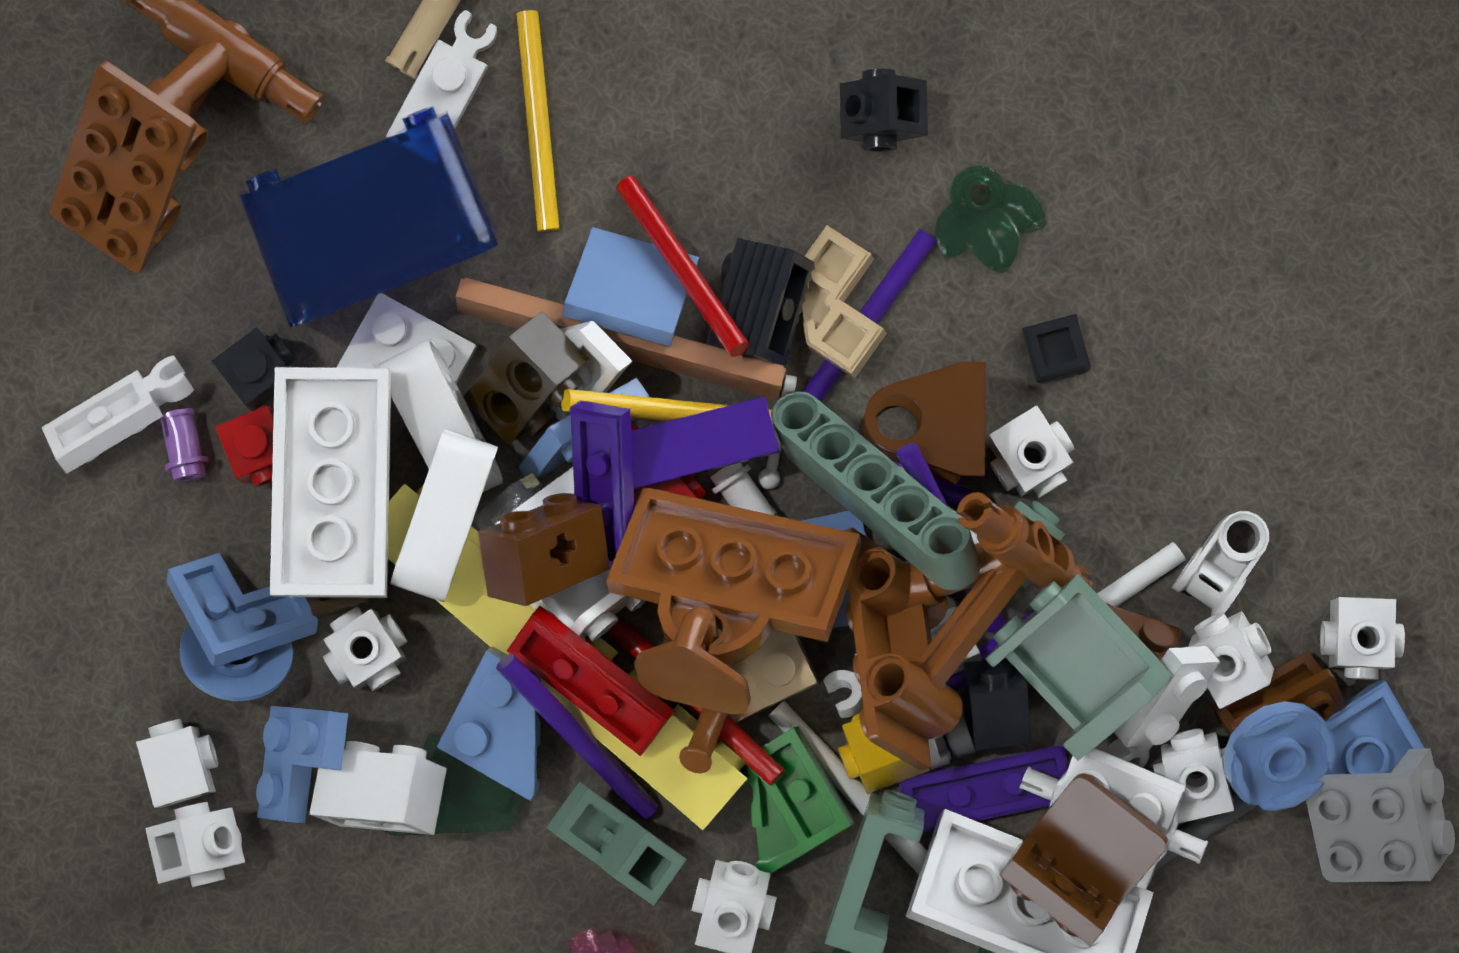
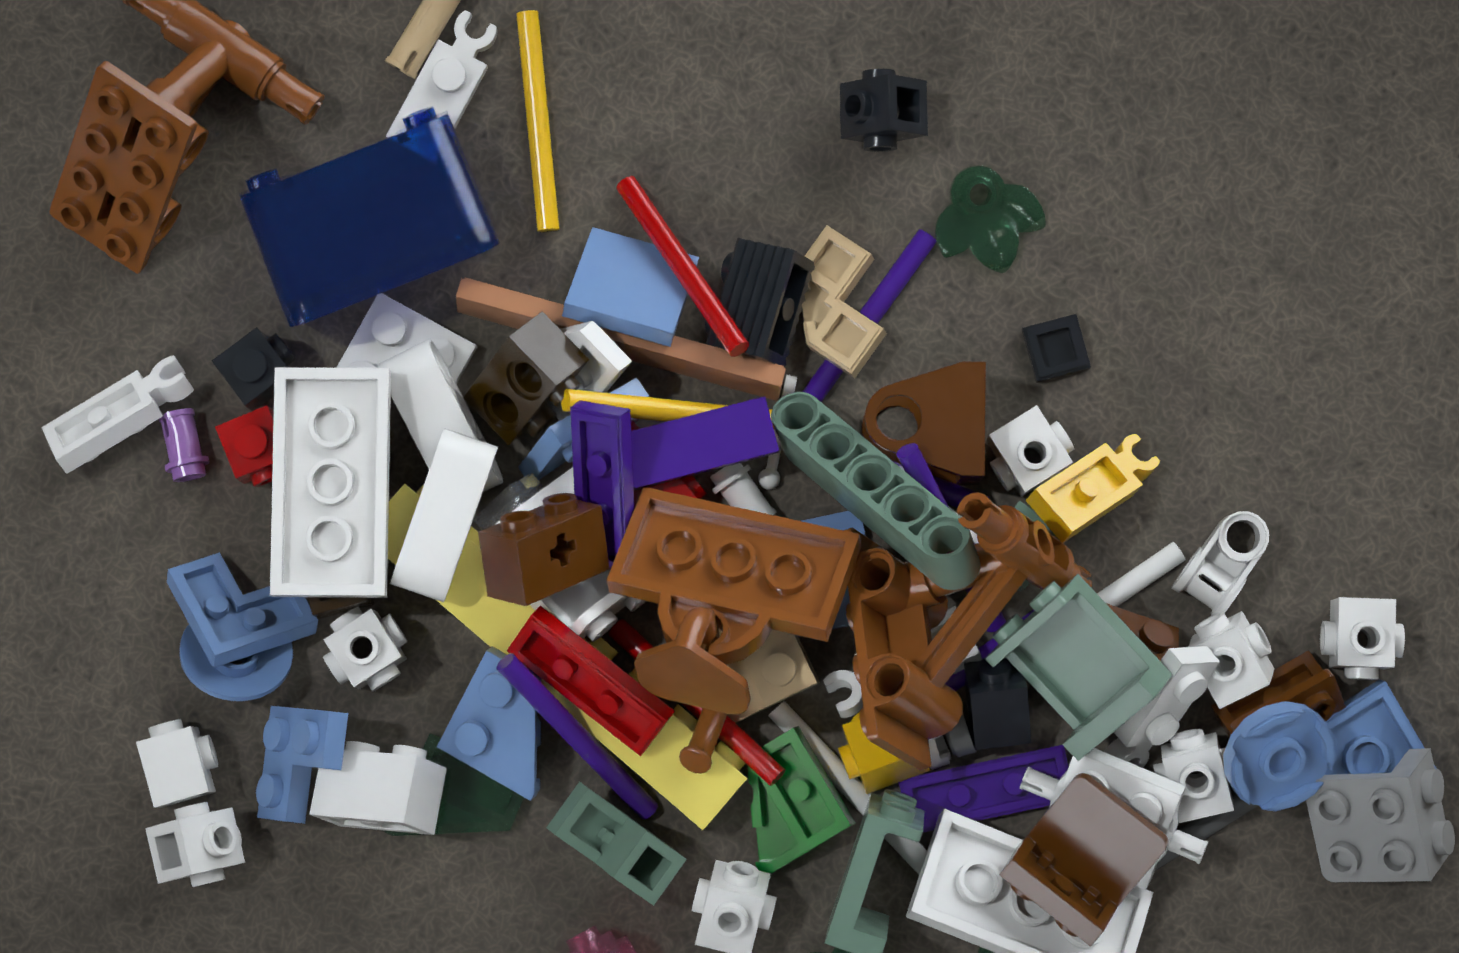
none -> yellow plate [1026,434,1160,543]

